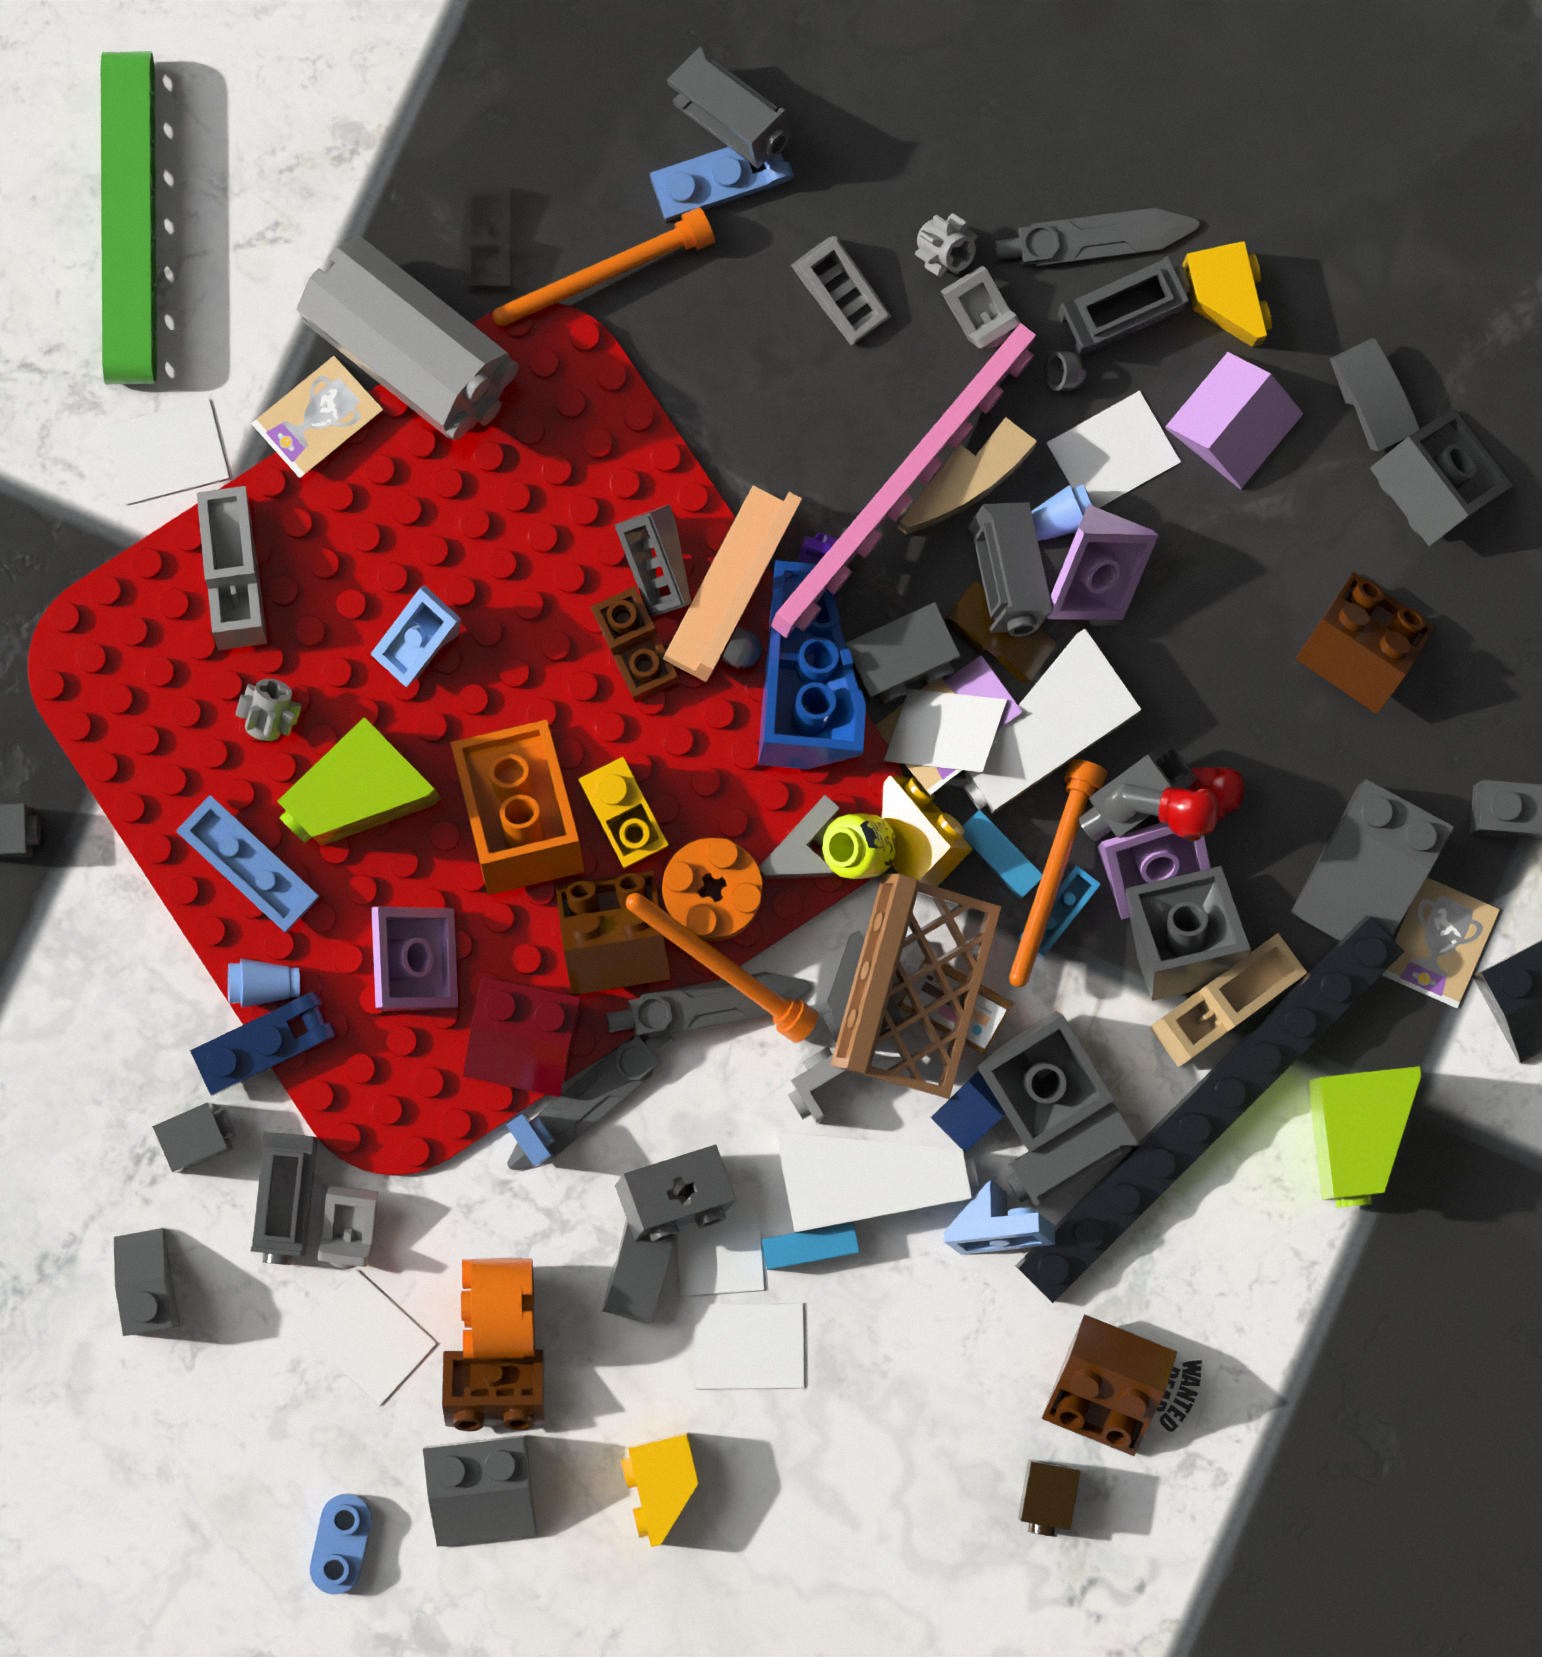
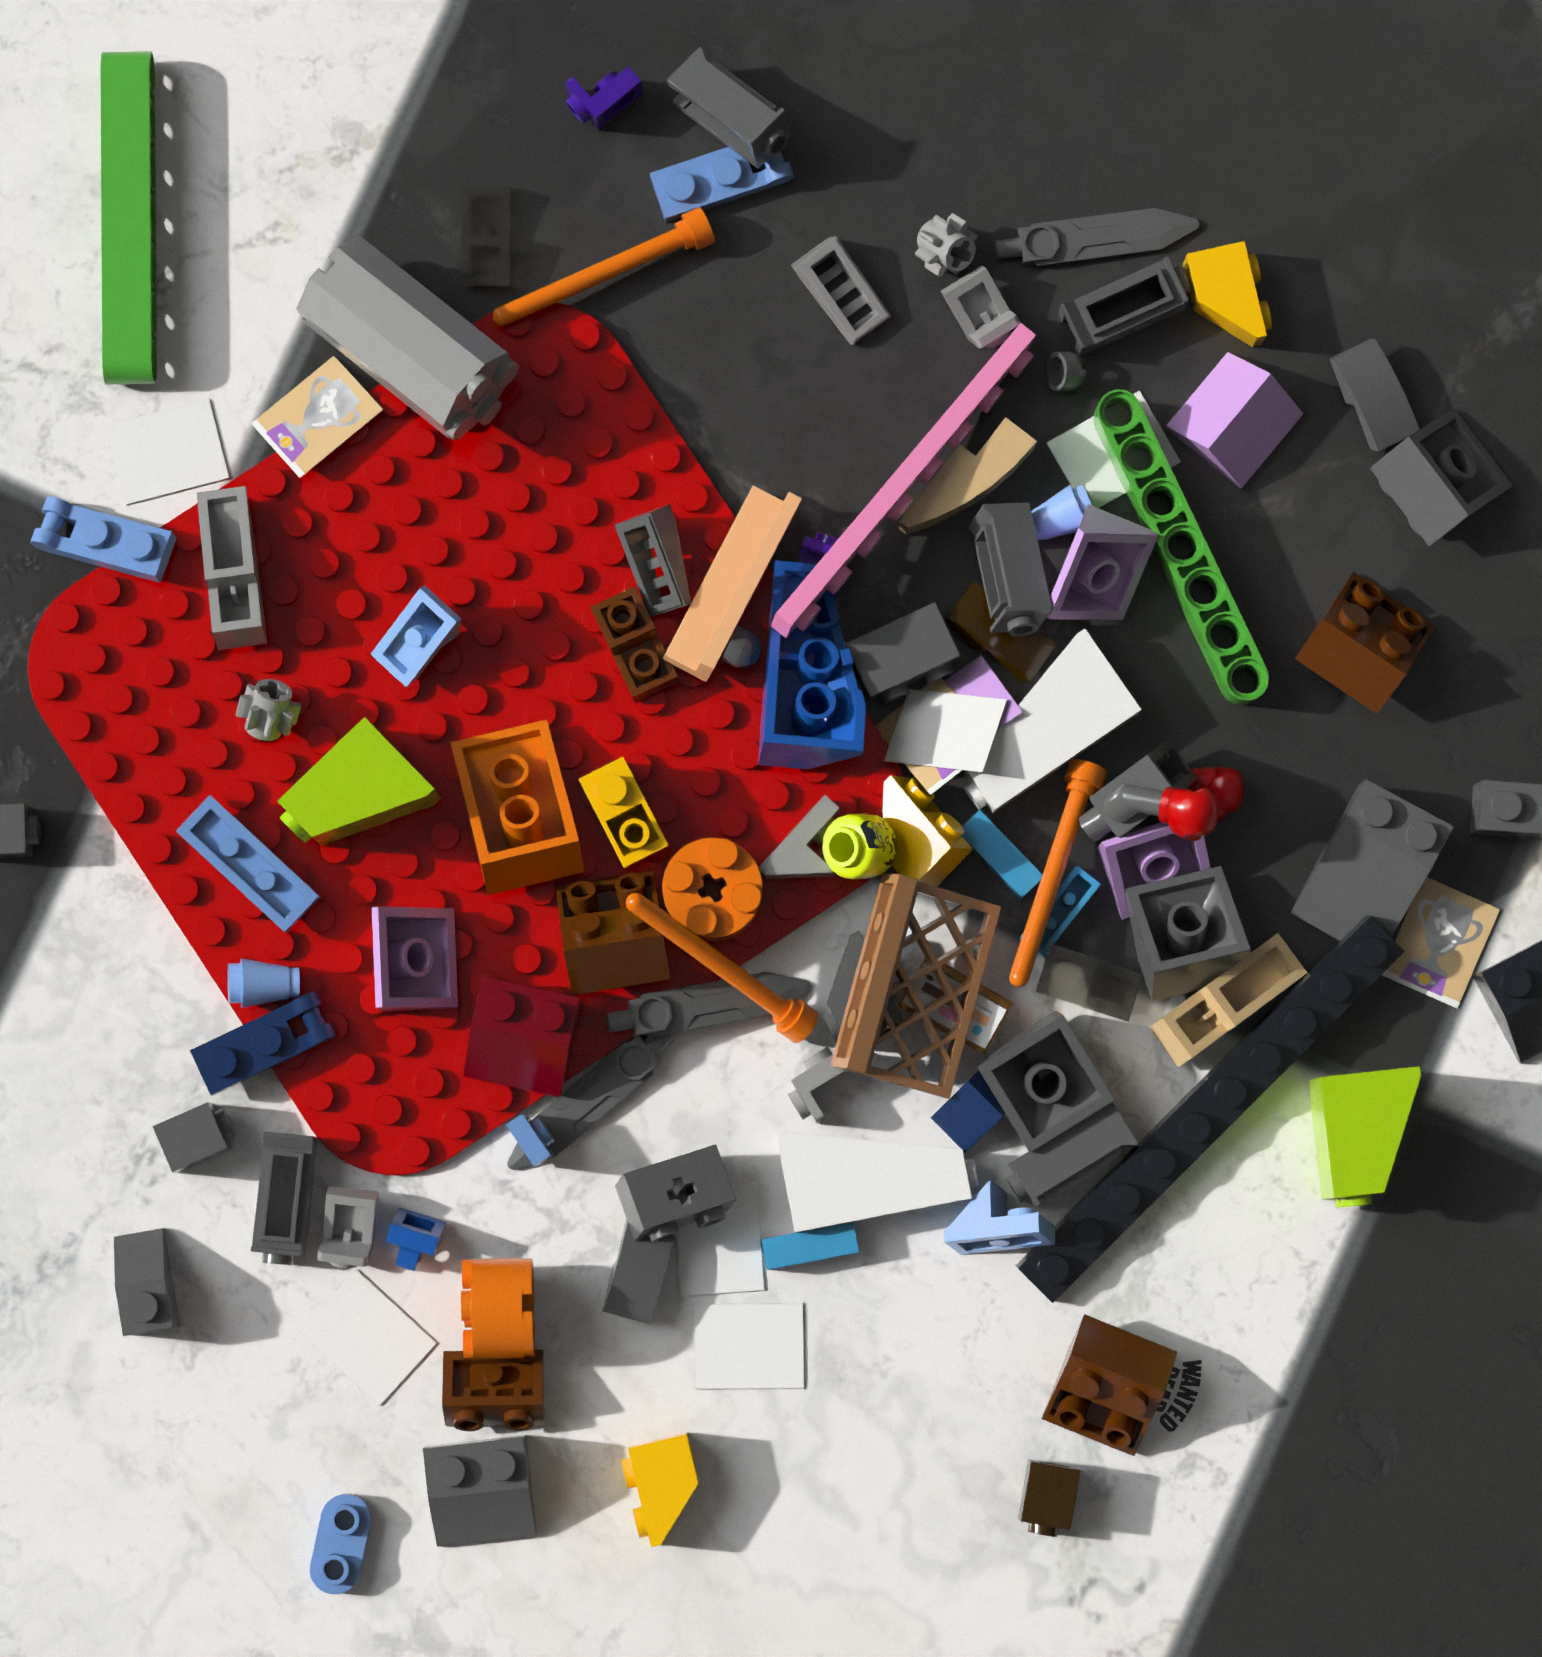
none -> medium blue plate [30,496,177,583]
none -> blue tile [386,1207,447,1271]
none -> dark purple bracket [565,66,643,131]
none -> clear smoke slope [1035,944,1143,1022]
none -> bright green beam [1093,389,1269,706]

